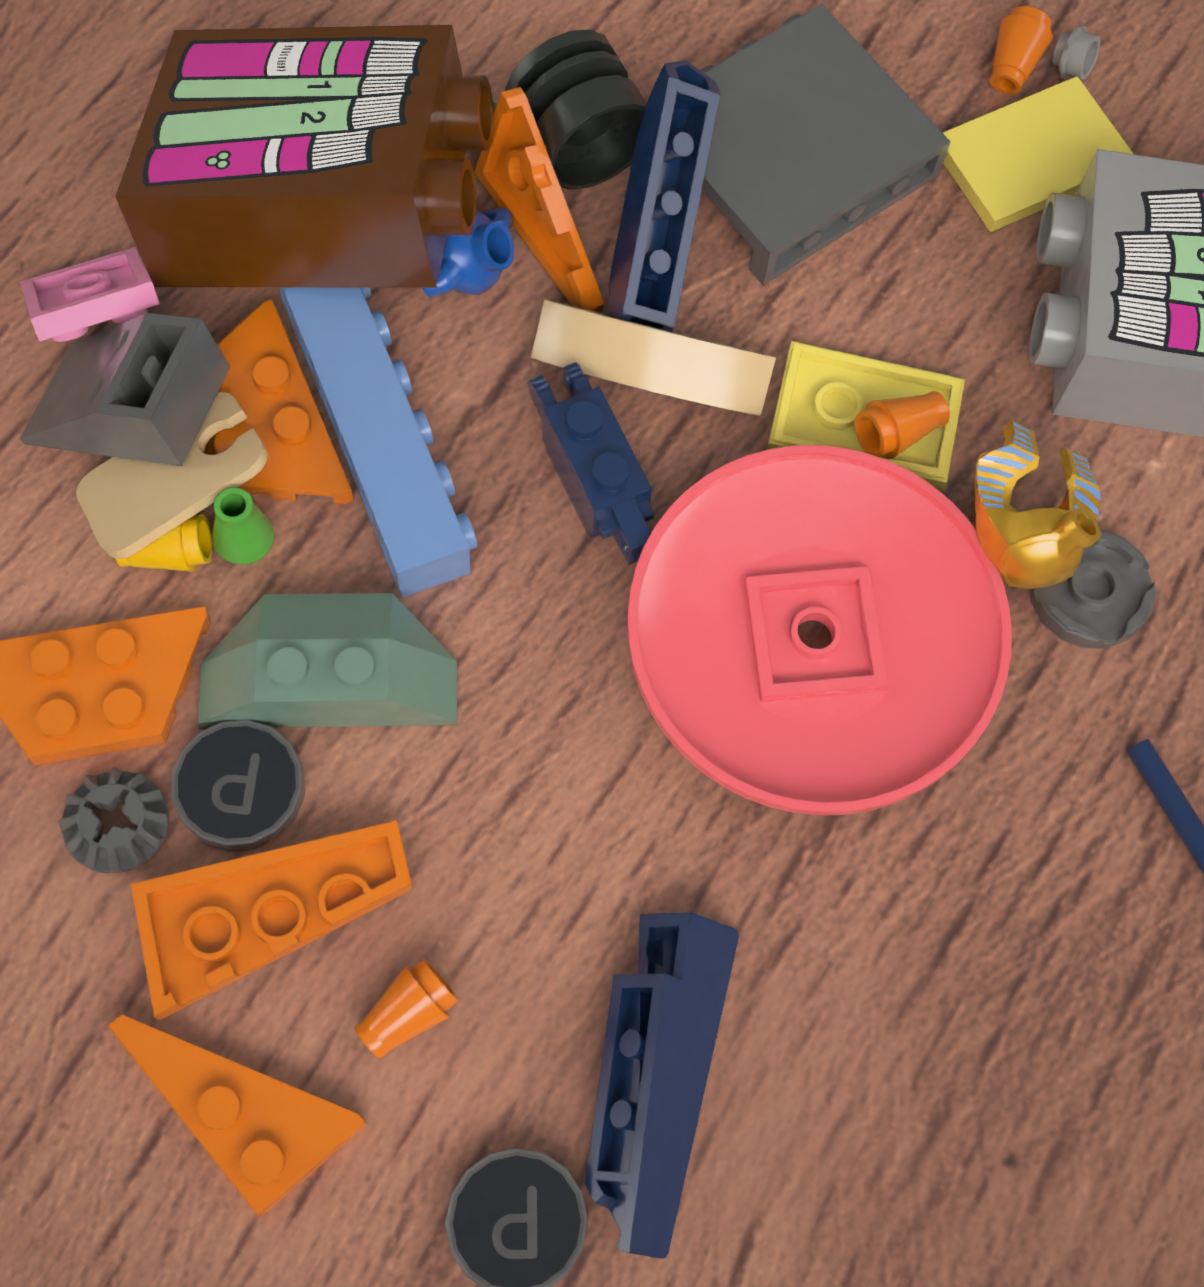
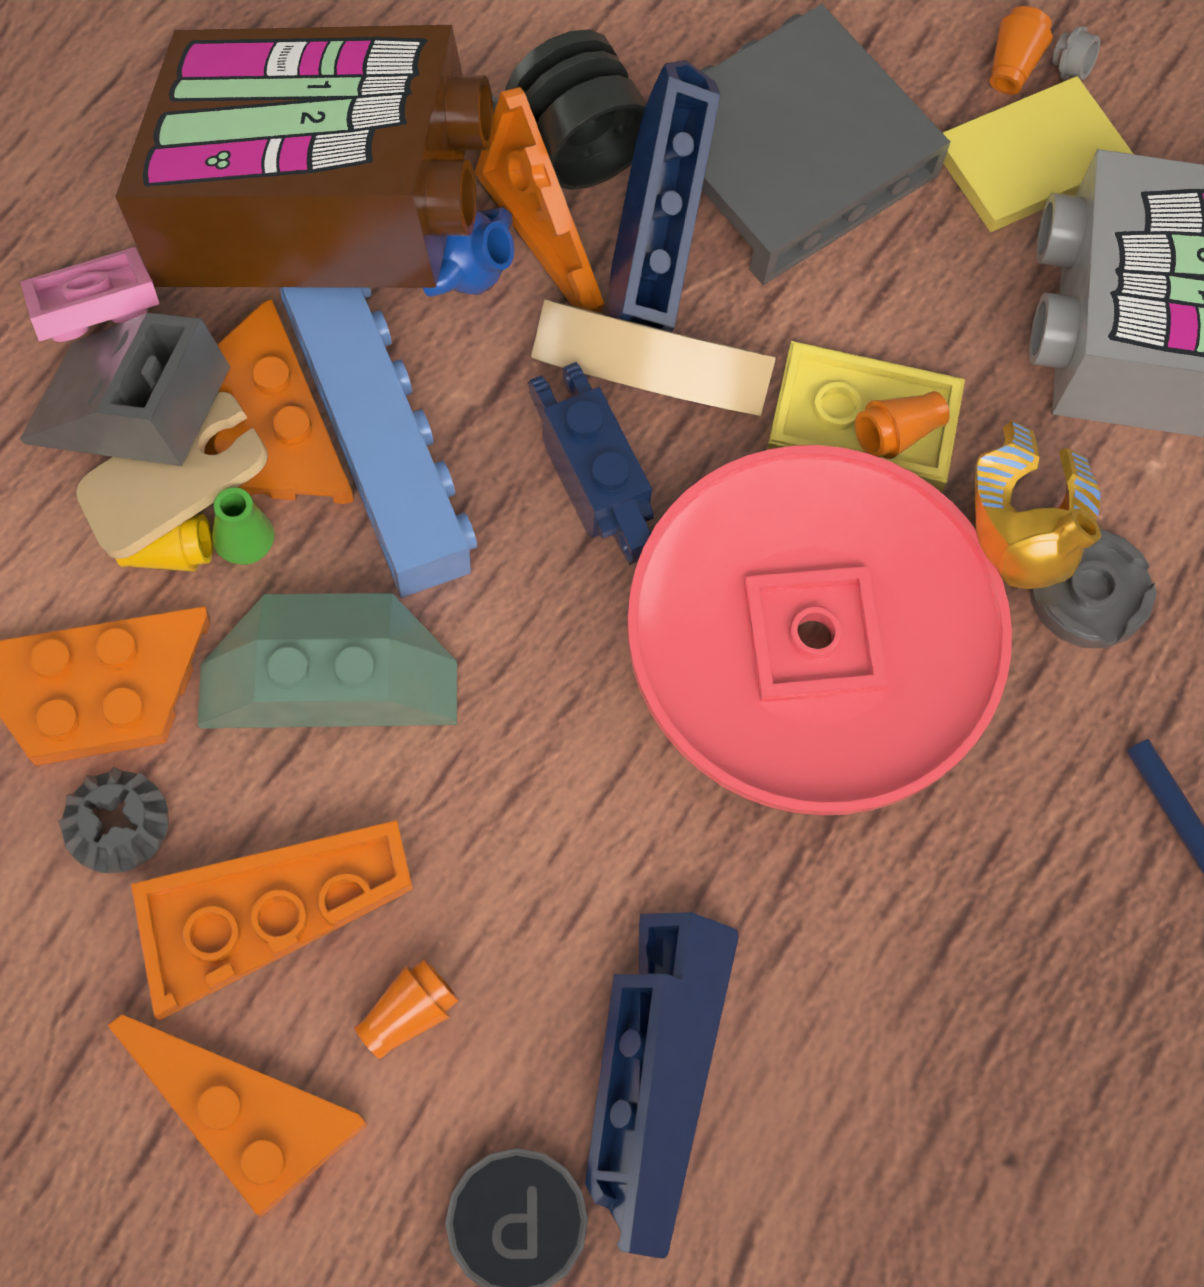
black tile [171,720,305,851] -> none

